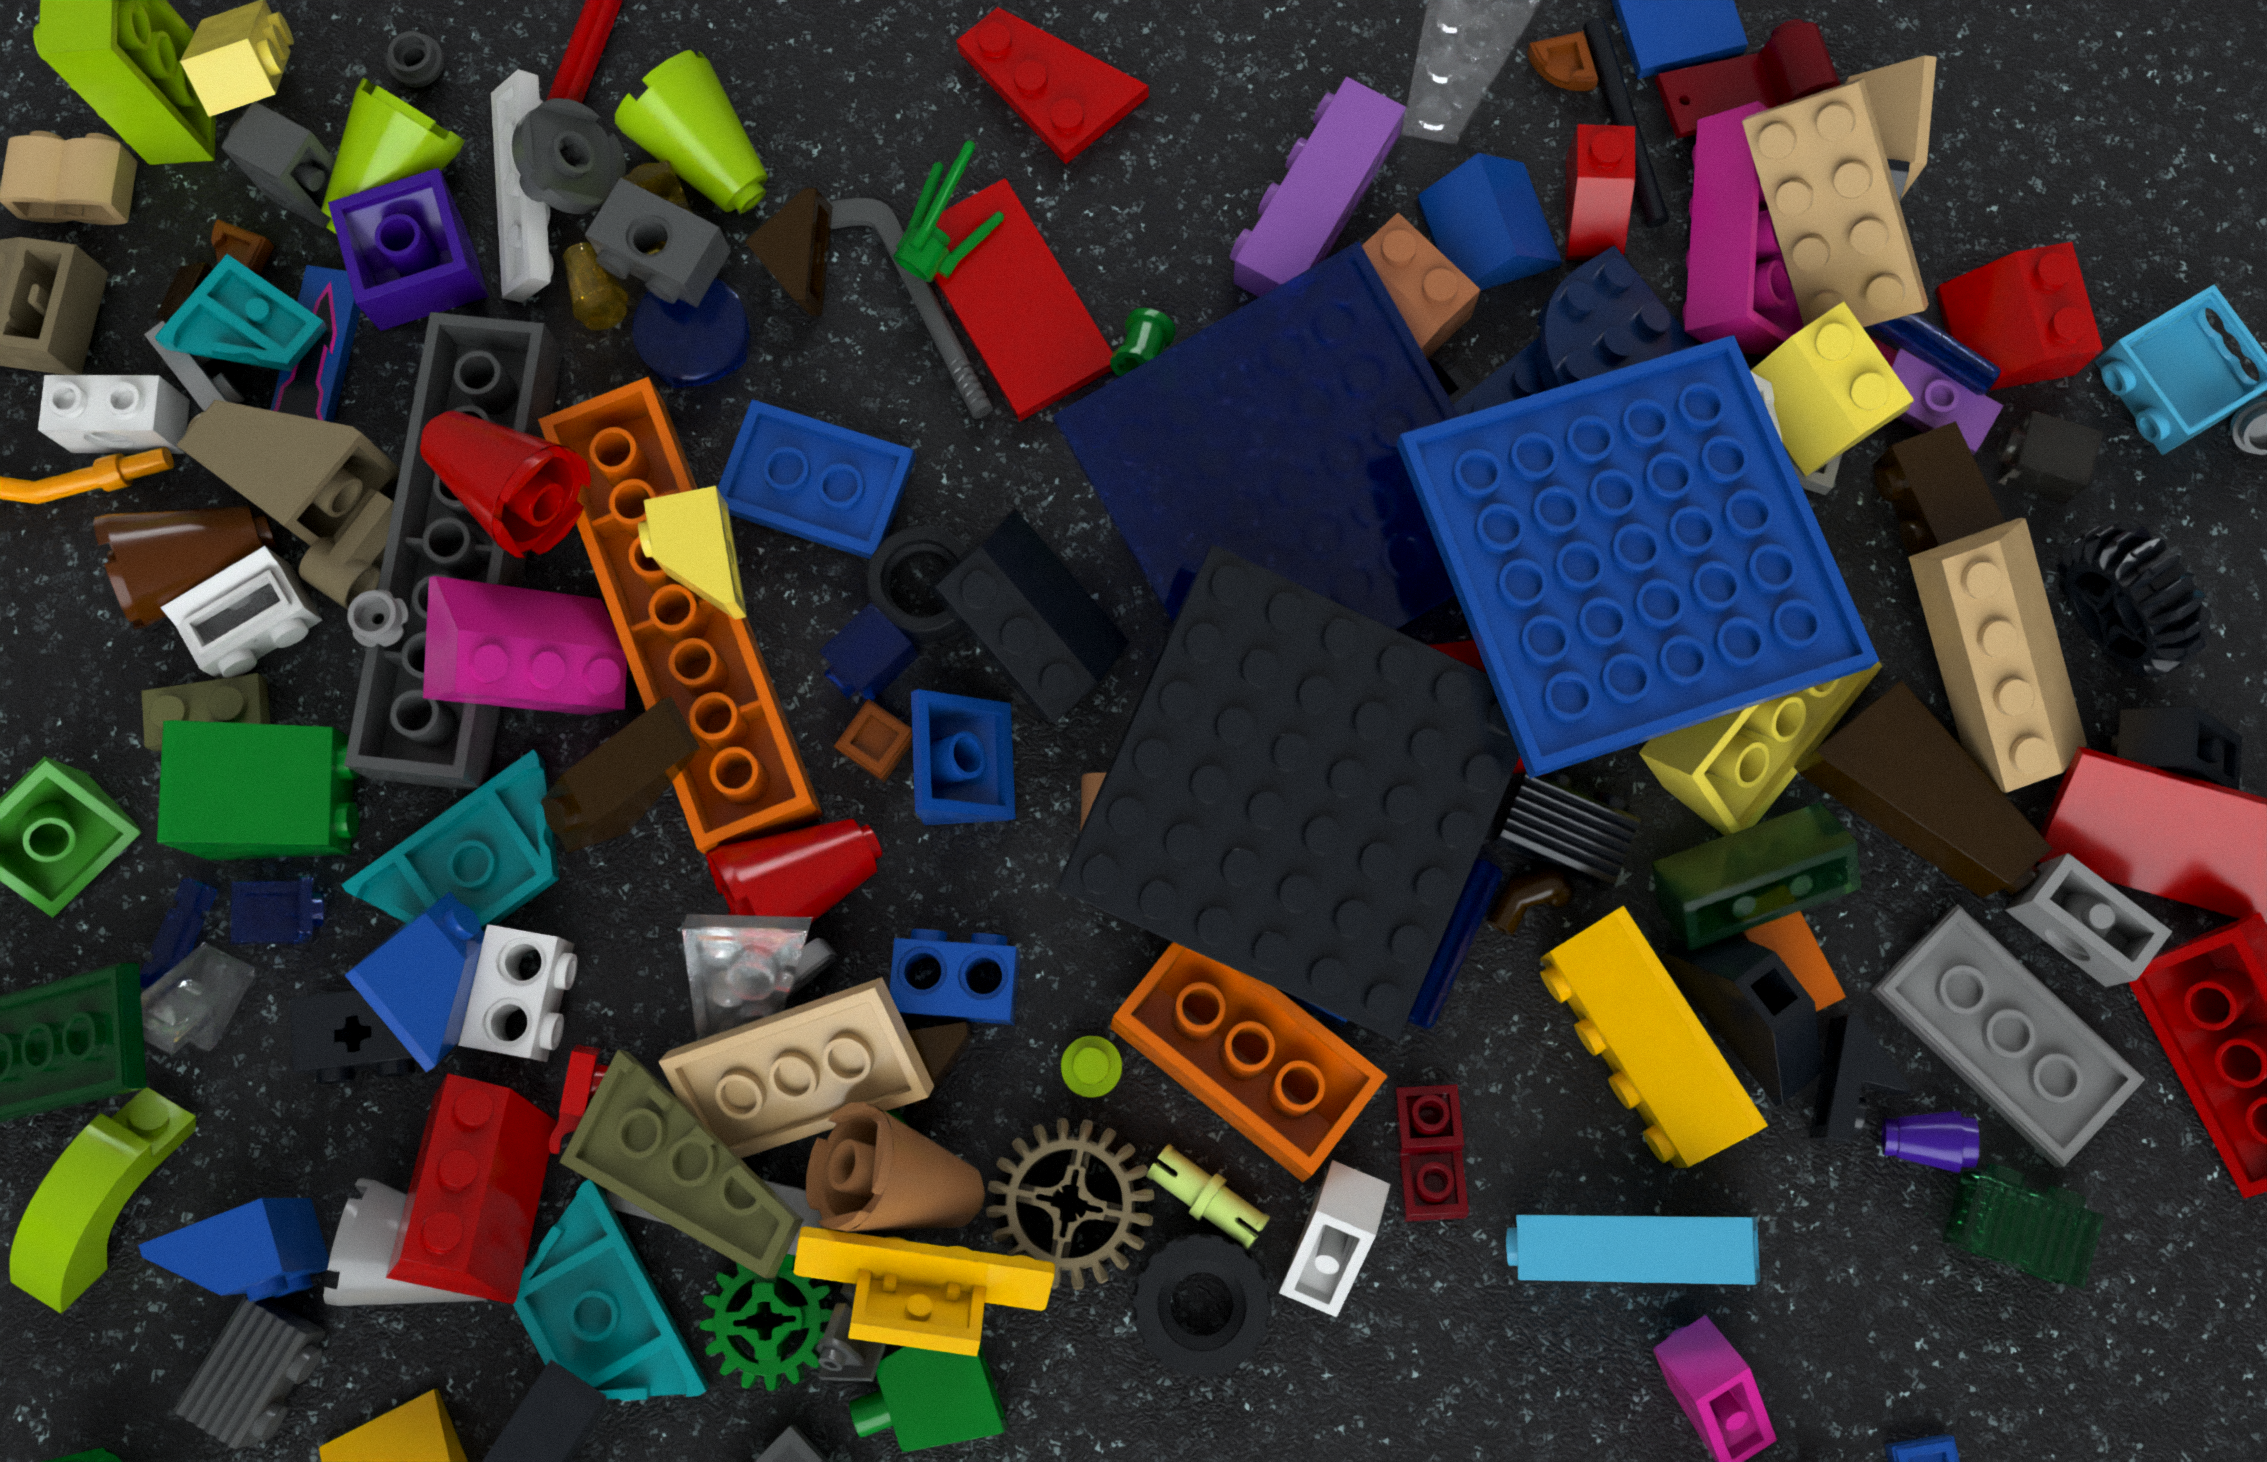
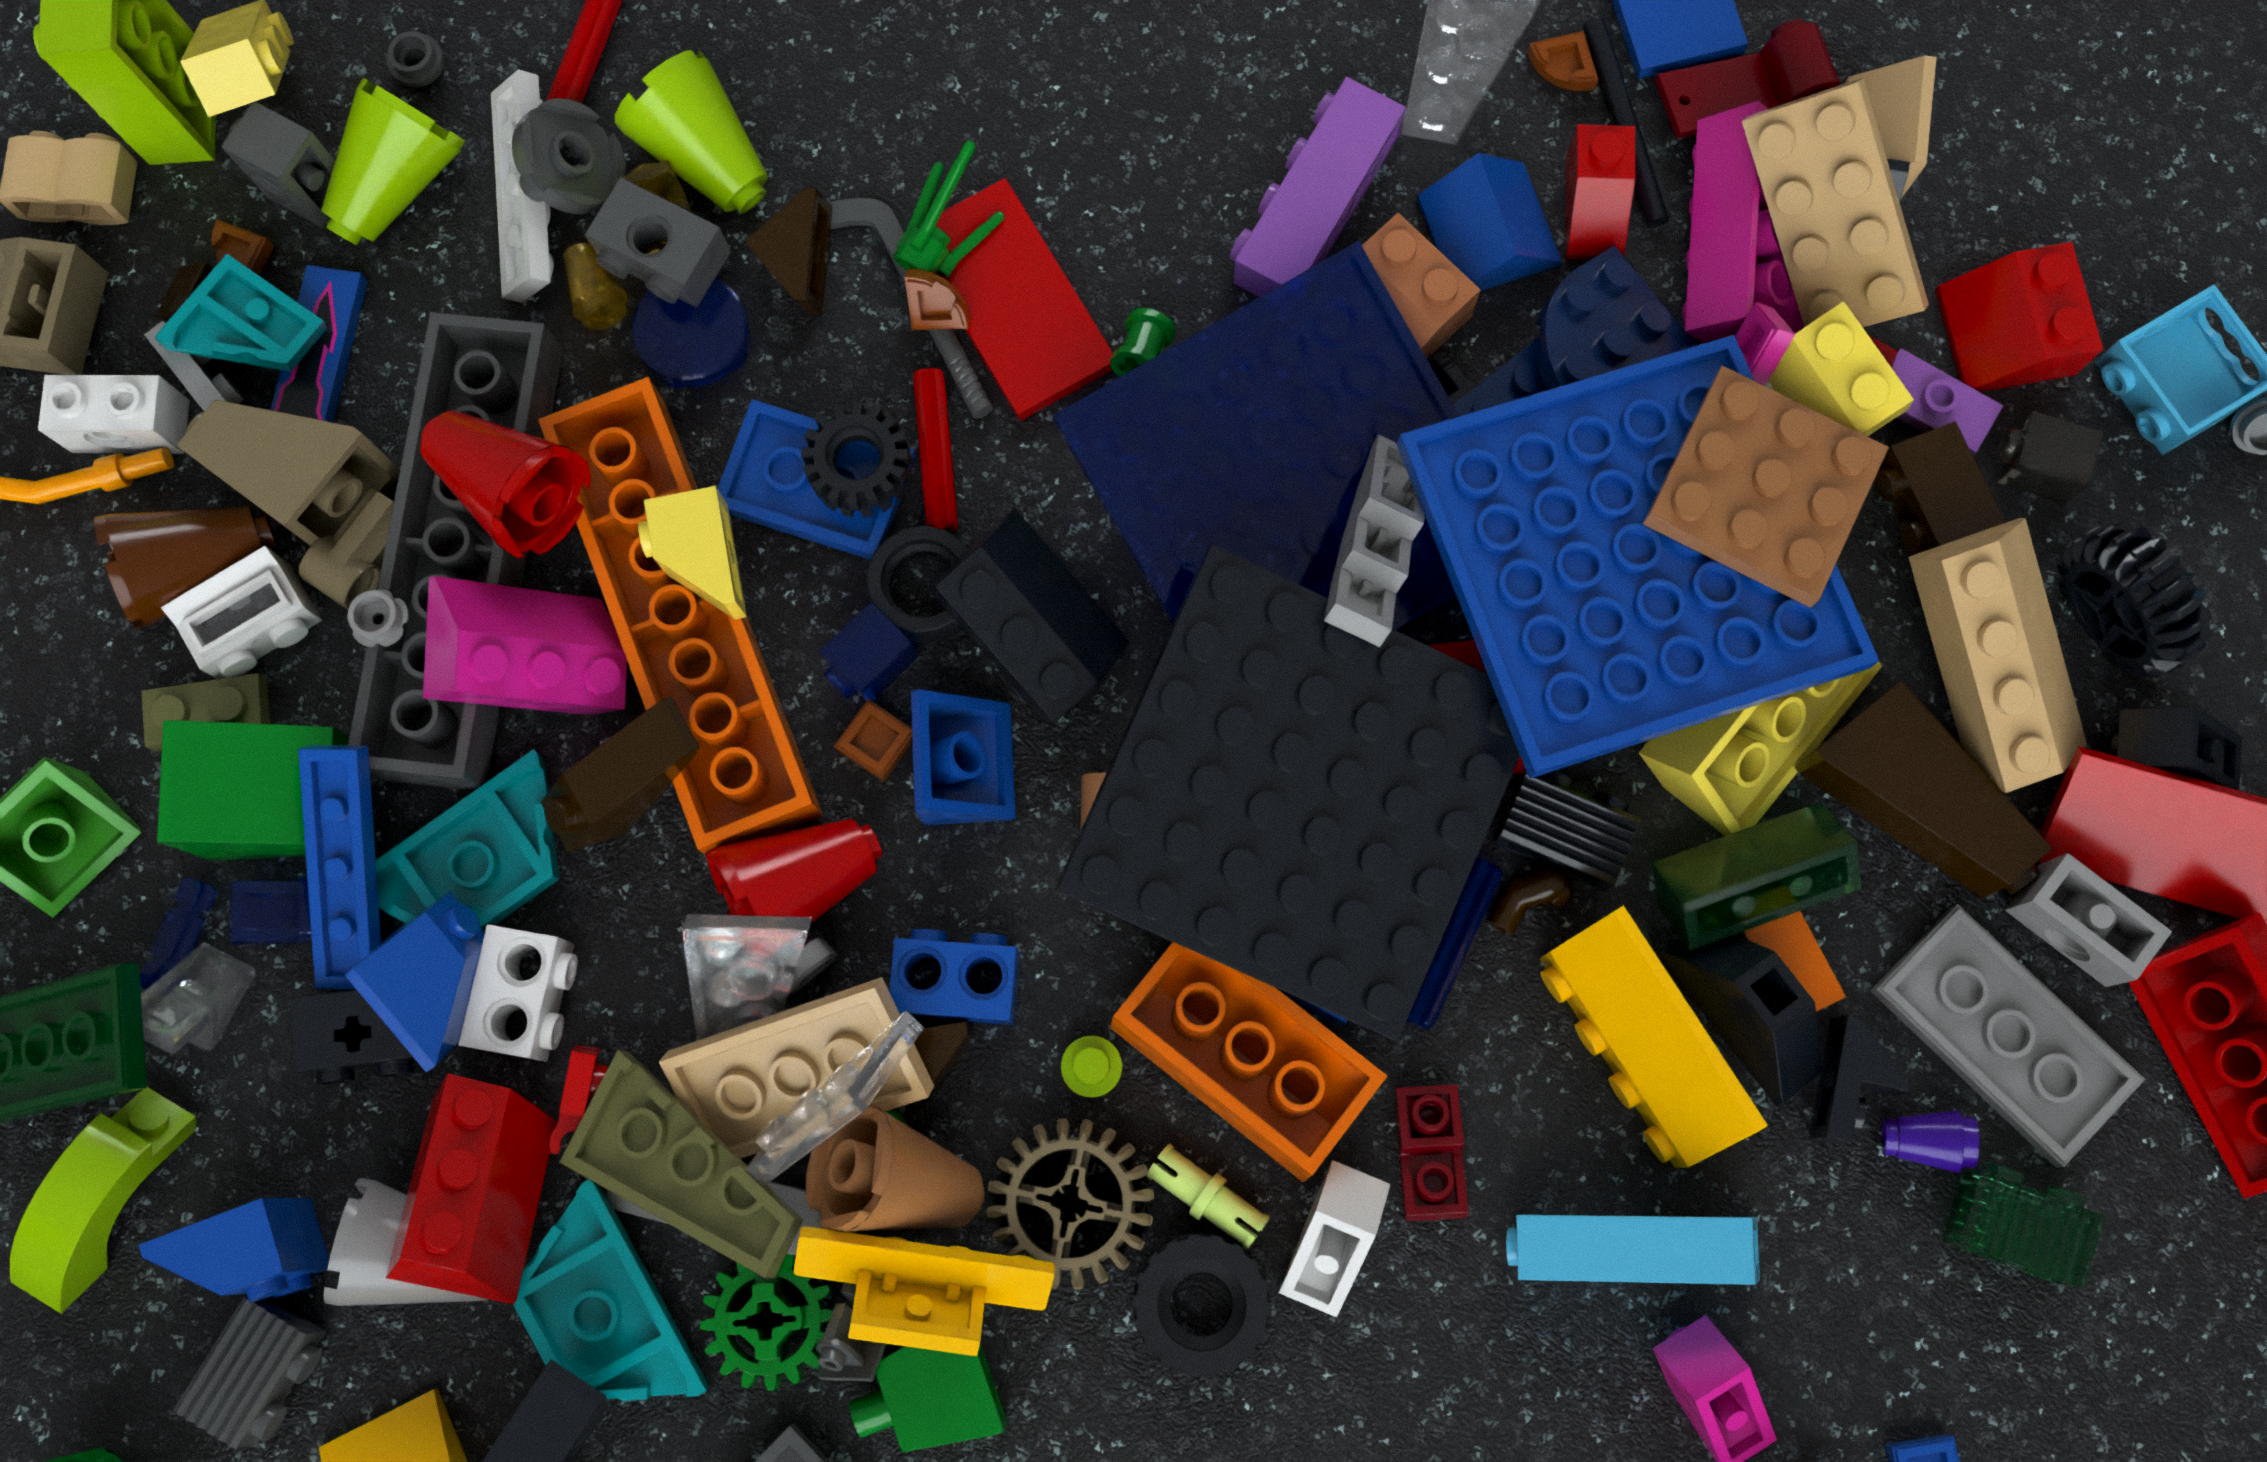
dark purple slope [328,168,489,331] -> none
red wing [956,7,1149,164] -> none
clear blue axle [1871,313,2001,396] -> none
none -> blue plate [298,745,381,990]
none -> clear wing [746,1011,924,1186]
none -> black tyre [801,402,913,518]
none -> dark orange tile [904,268,971,330]
none -> red axle [913,367,958,533]
none -> light grey slope [1324,434,1425,647]
none -> medium nougat plate [1642,365,1889,608]
none -> dark pink tile [1735,302,1795,386]

